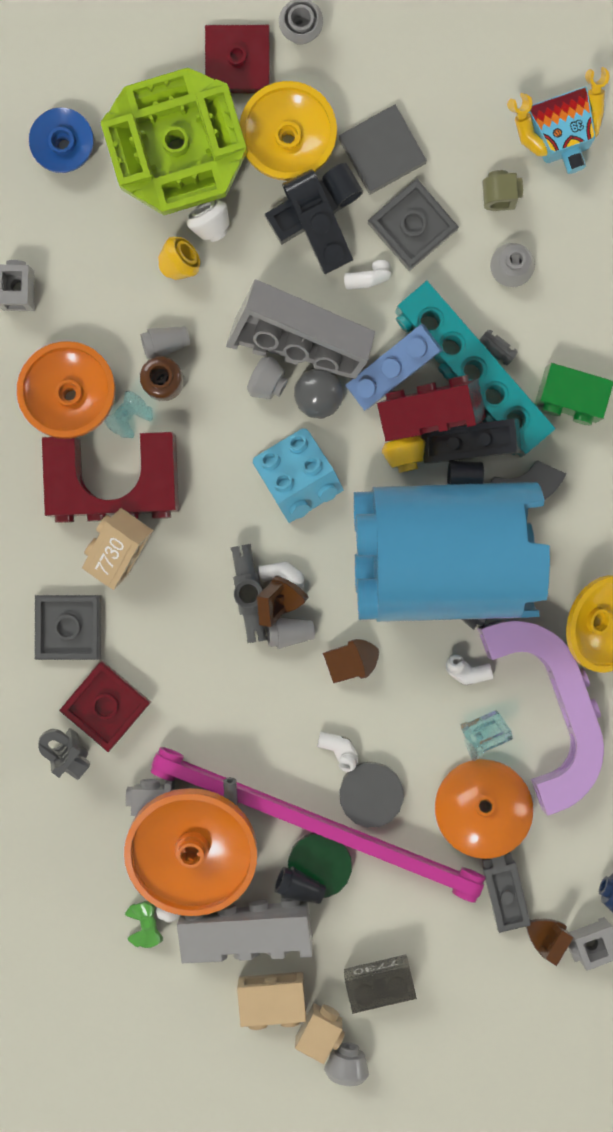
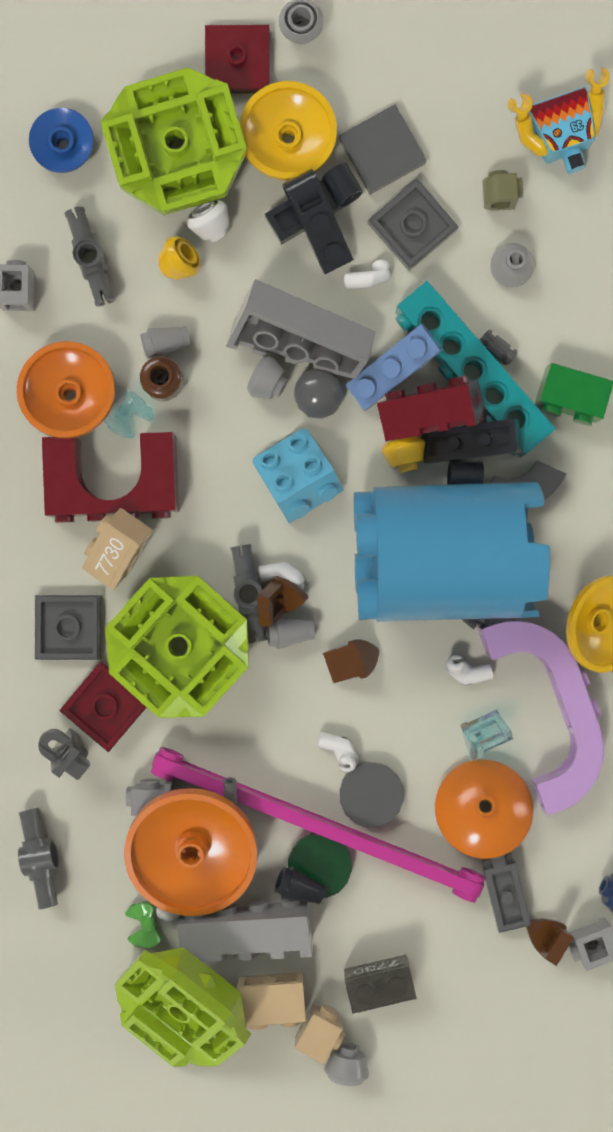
none -> dark grey pin [18,808,59,910]
none -> dark grey pin [64,207,115,307]
none -> lime piece [105,576,249,718]
none -> lime piece [114,947,251,1067]

